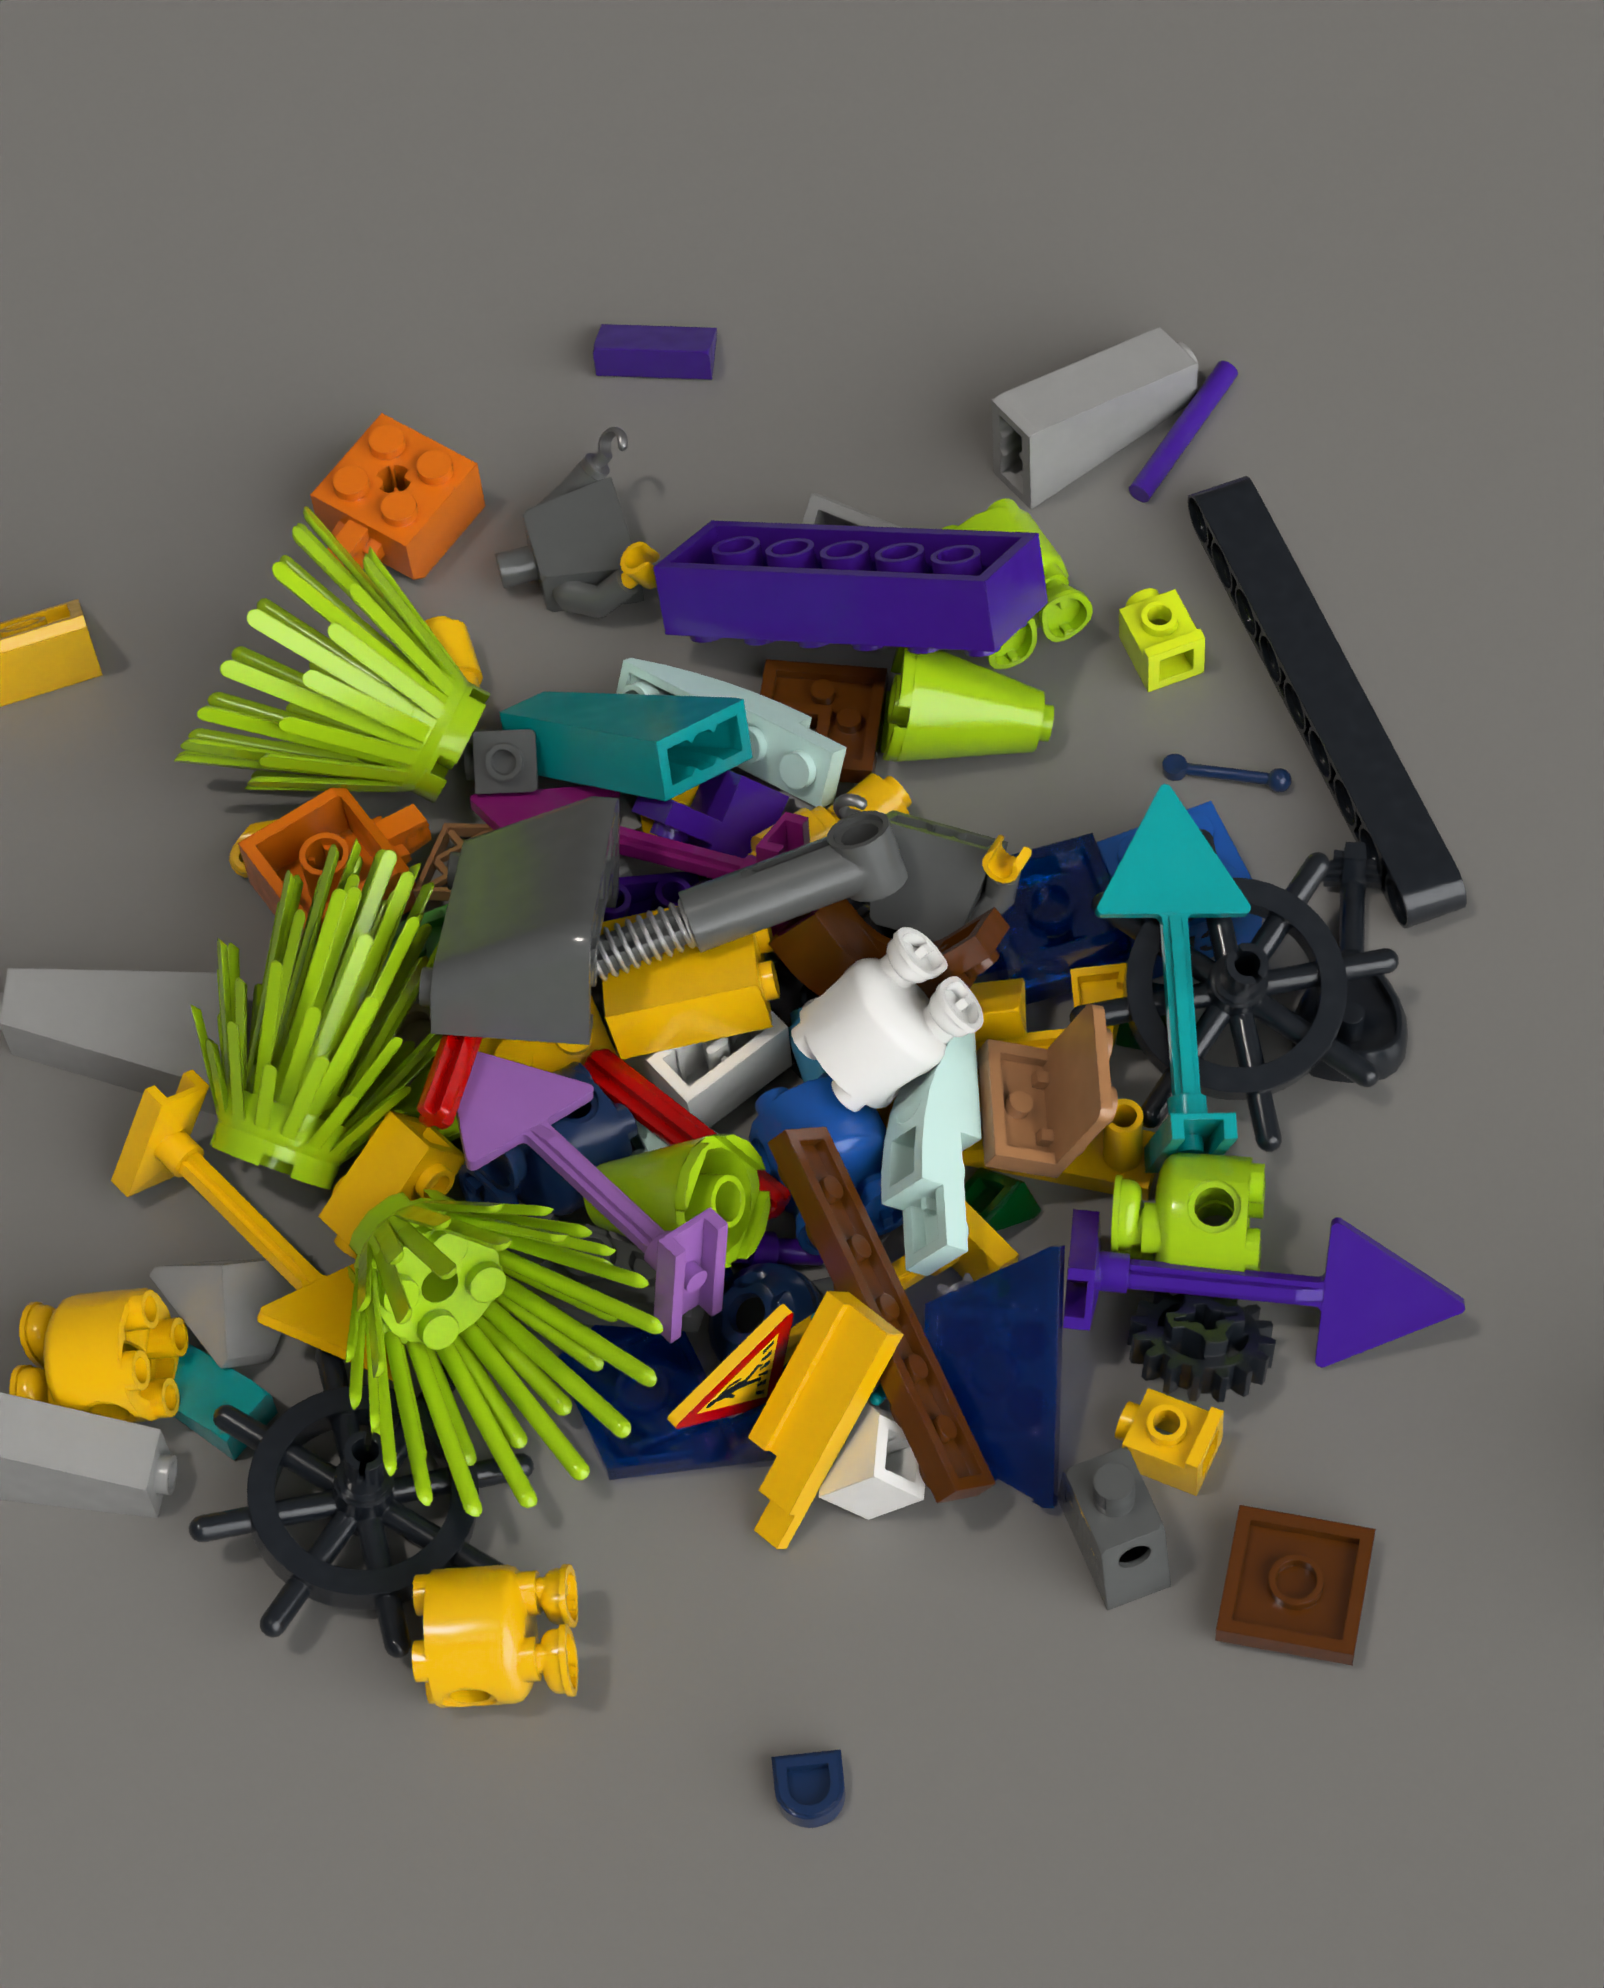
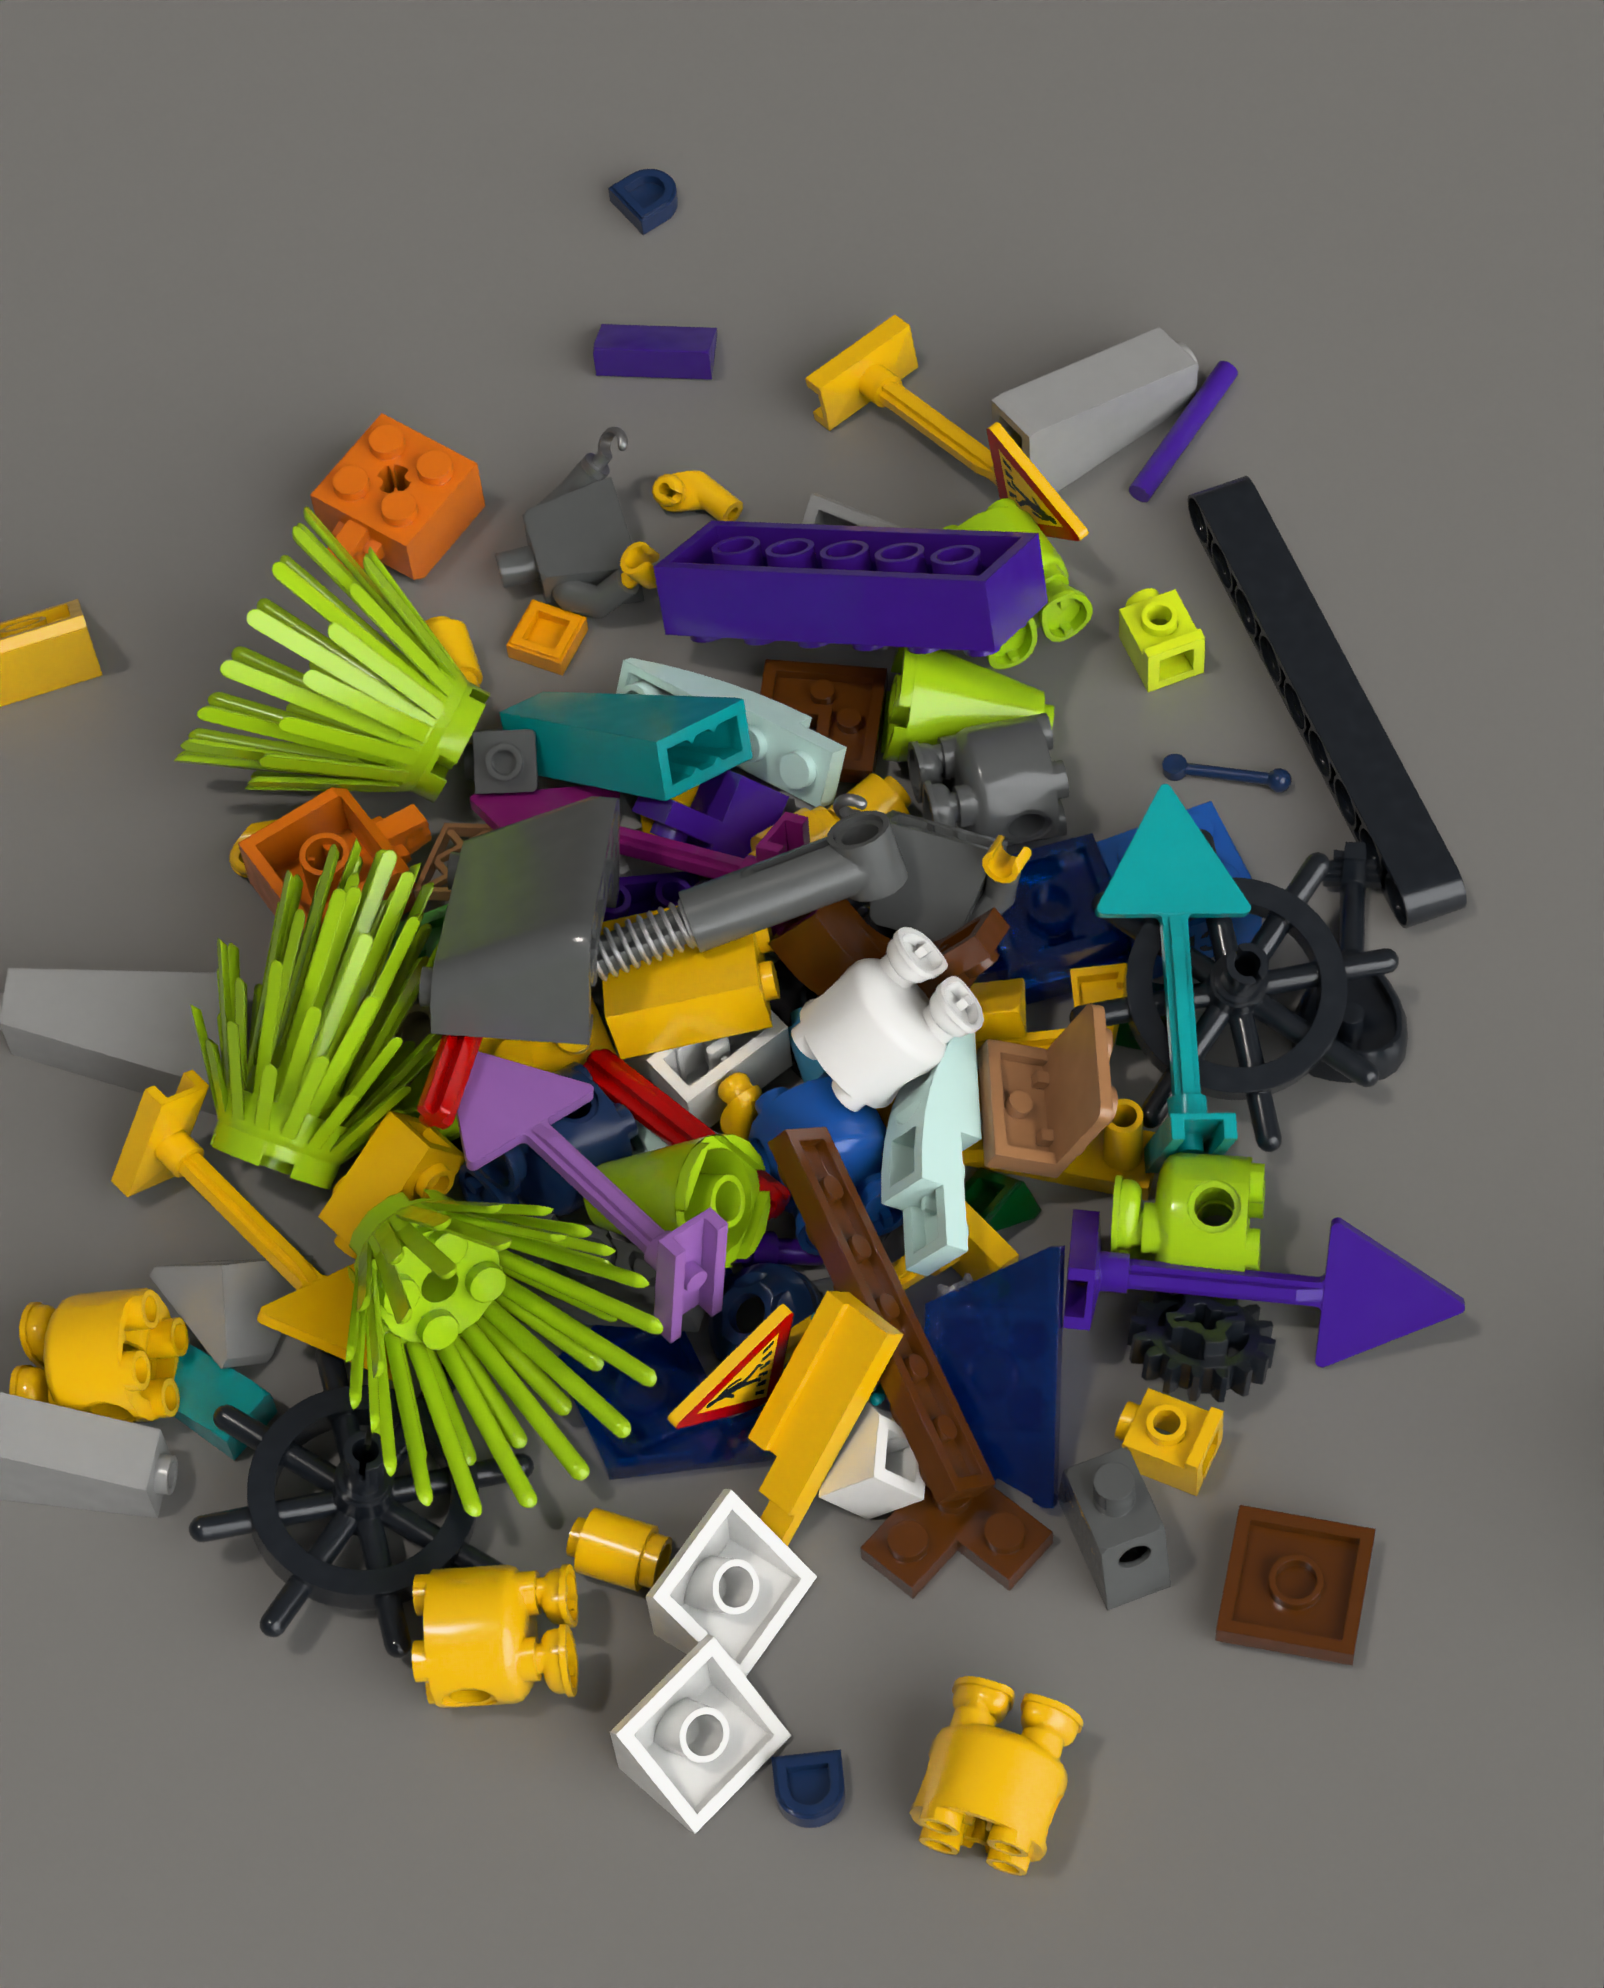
none -> light orange tile [506,599,588,676]
none -> yellow brick [566,1507,672,1591]
none -> dark blue tile [608,169,678,235]
none -> white slope [610,1634,791,1834]
none -> white slope [646,1489,817,1677]
none -> yellow arm [652,470,743,521]
none -> yellow arm [718,1072,763,1142]
none -> yellow piece [805,314,1089,542]
none -> reddish brown plate [860,1484,1053,1599]
none -> dark grey piece [907,713,1069,846]
none -> yellow piece [909,1676,1084,1876]

